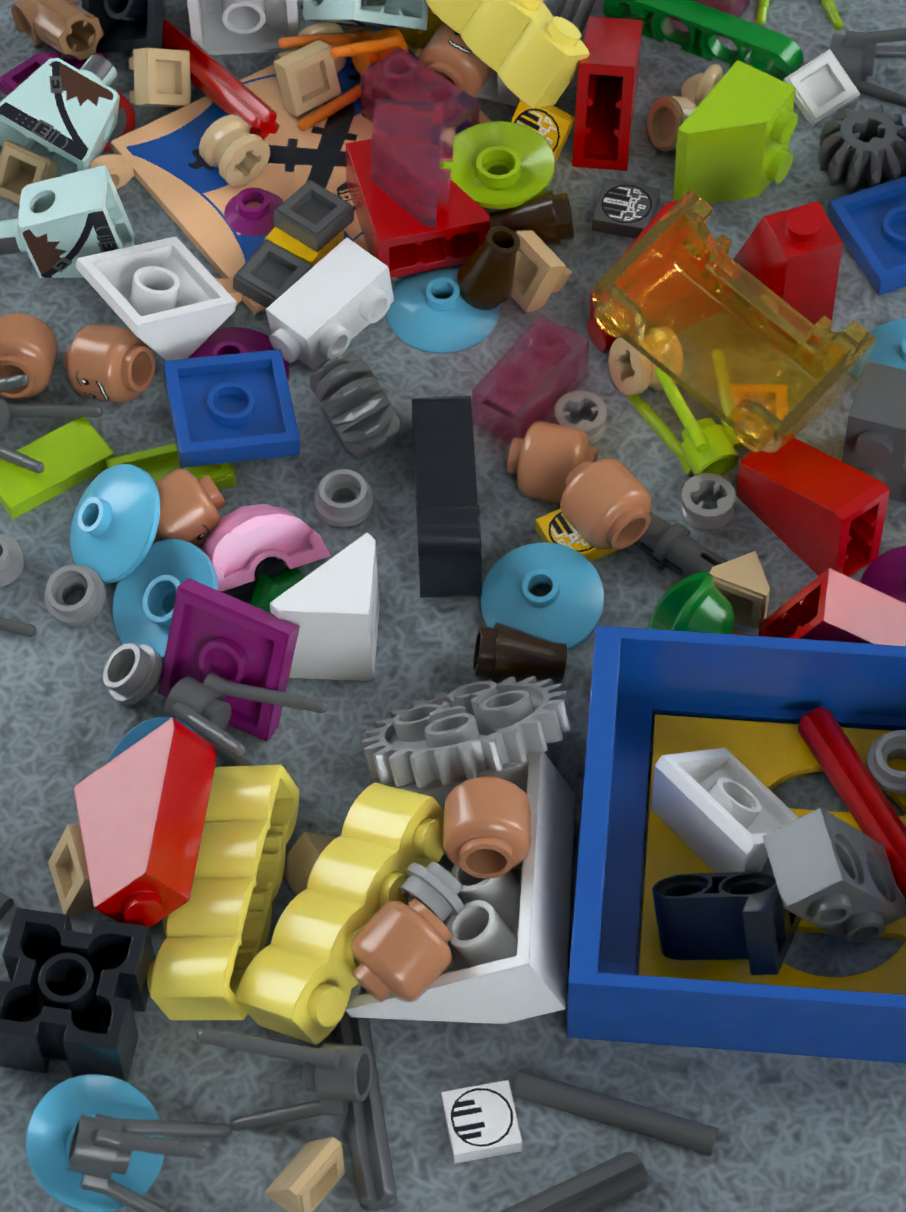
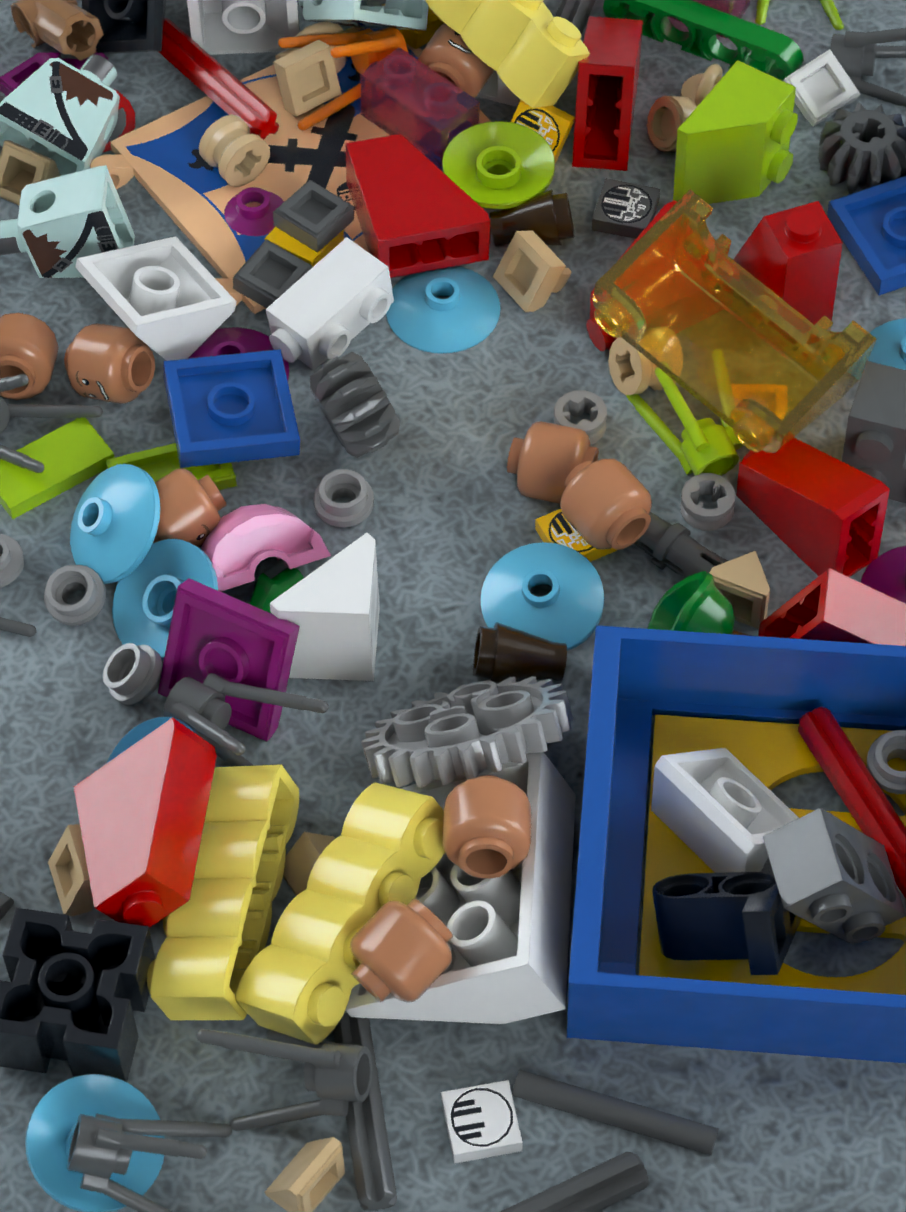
tan tile [129,48,191,108] -> none
clear pink slope [371,99,455,227] -> none
light grey plate [399,862,464,922] -> none
black beam [411,396,482,598] -> none
dark brown cone [457,226,520,310] -> none
clear pink brick [472,315,589,445] -> none

